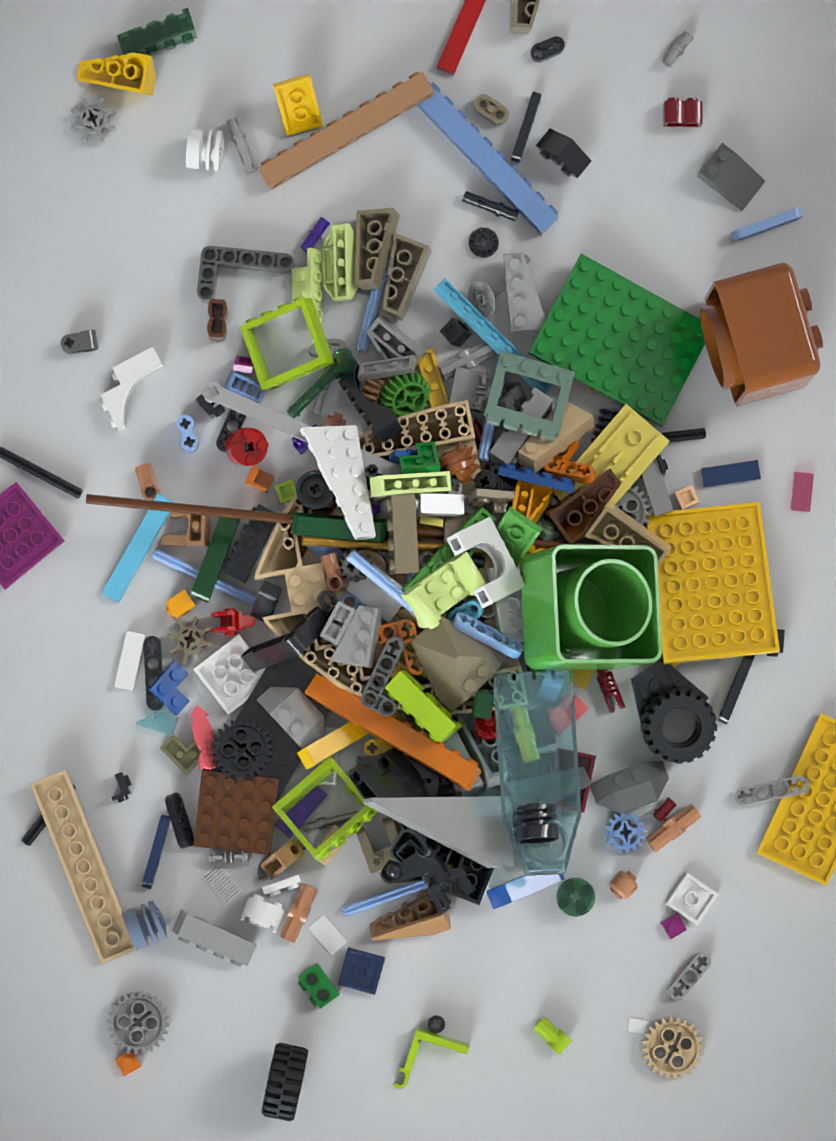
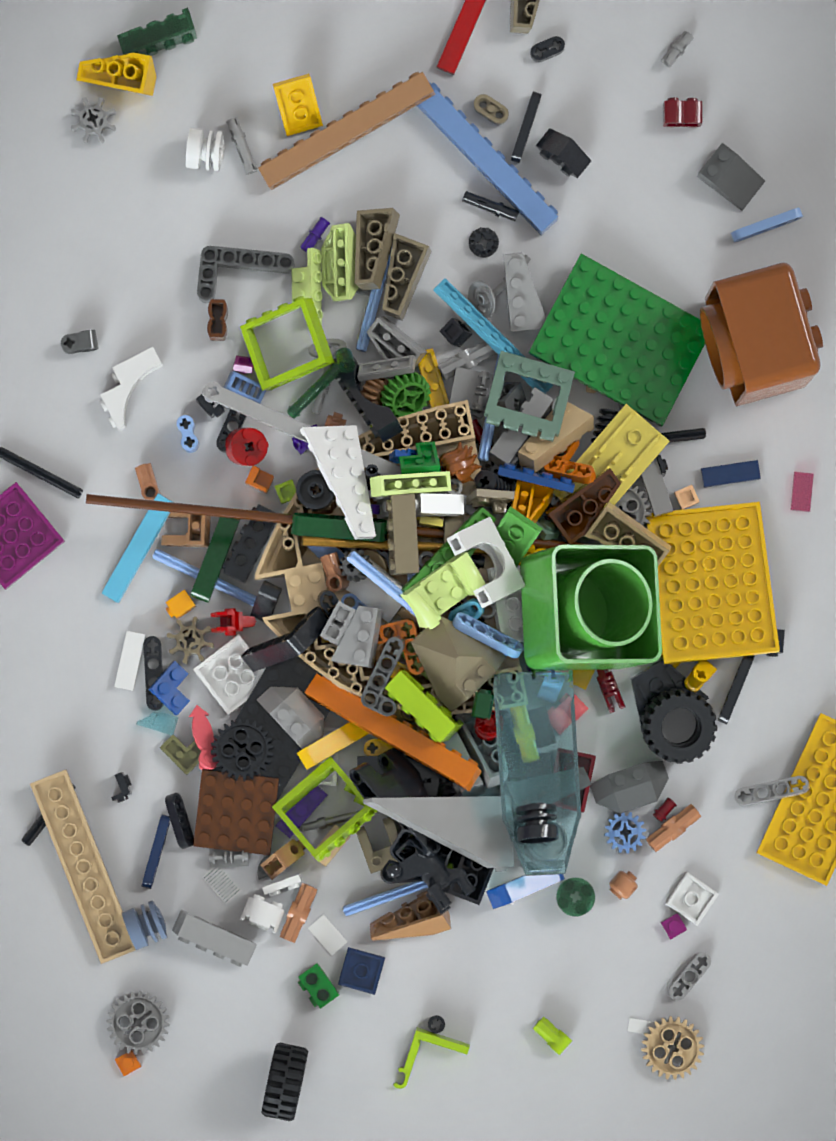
none -> yellow piece [684,660,717,692]

